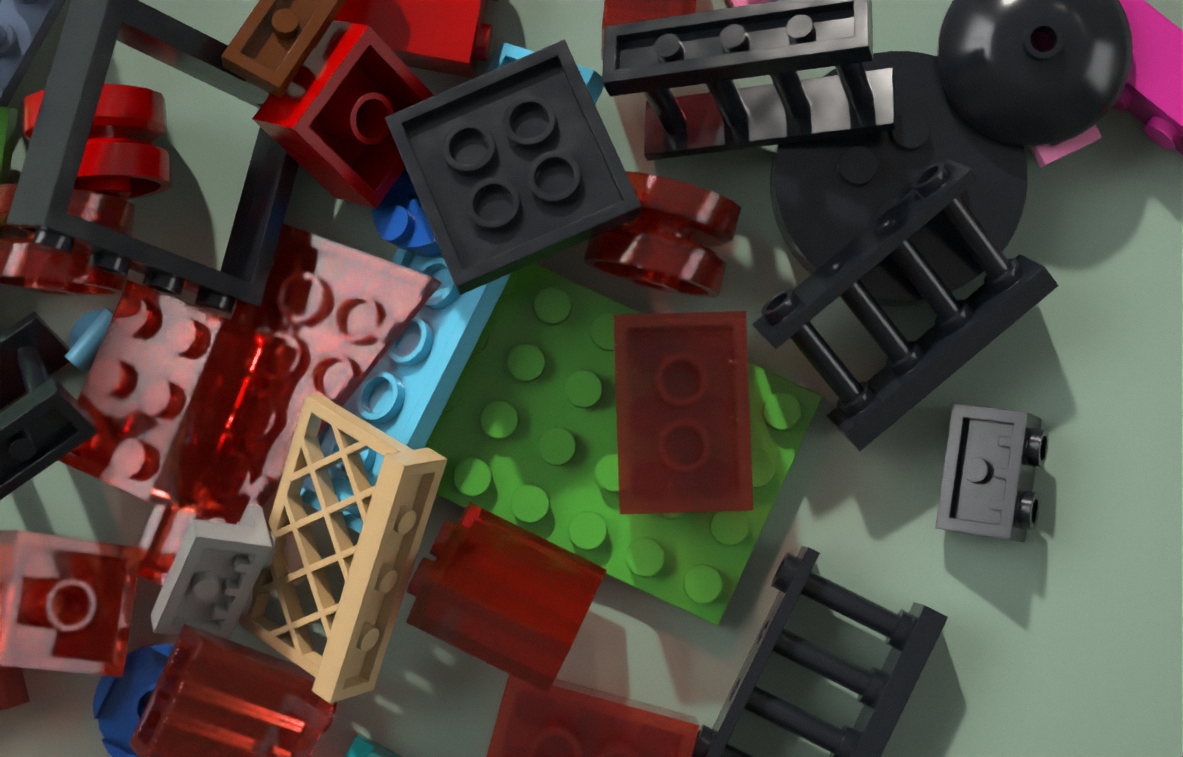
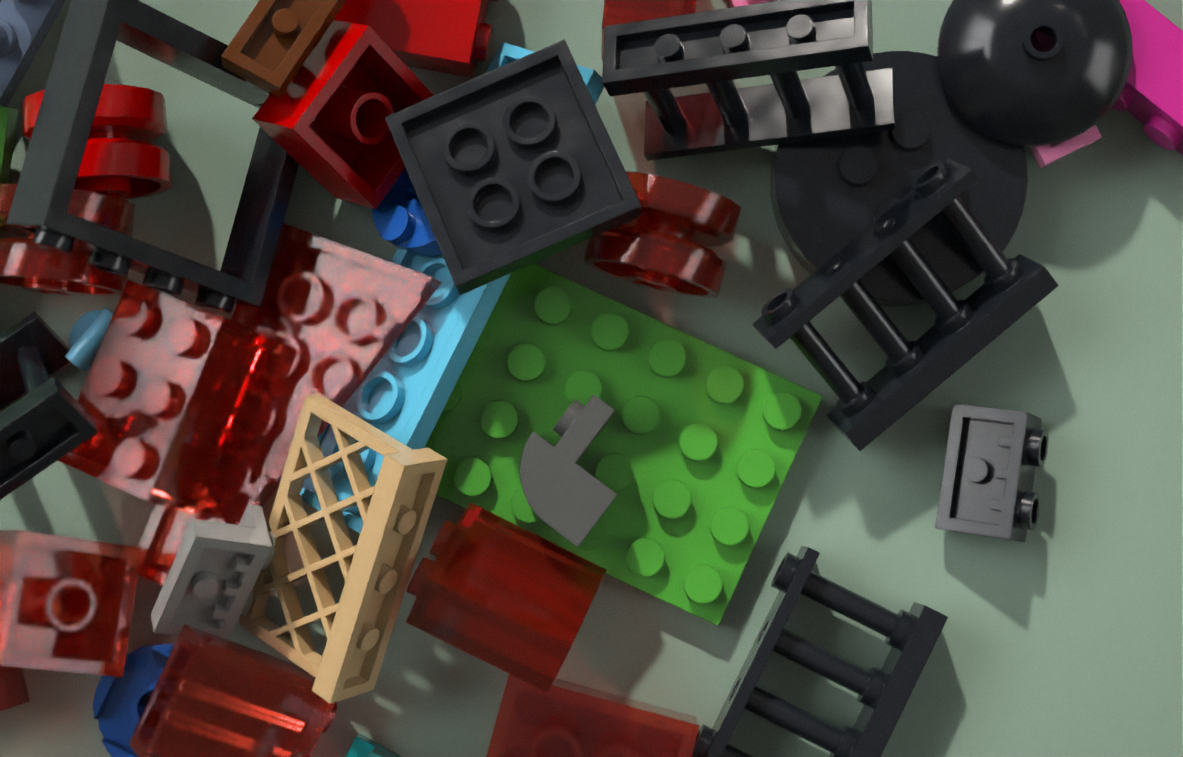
clear red brick [613,311,753,514] -> none
none -> dark grey brick [520,395,617,547]

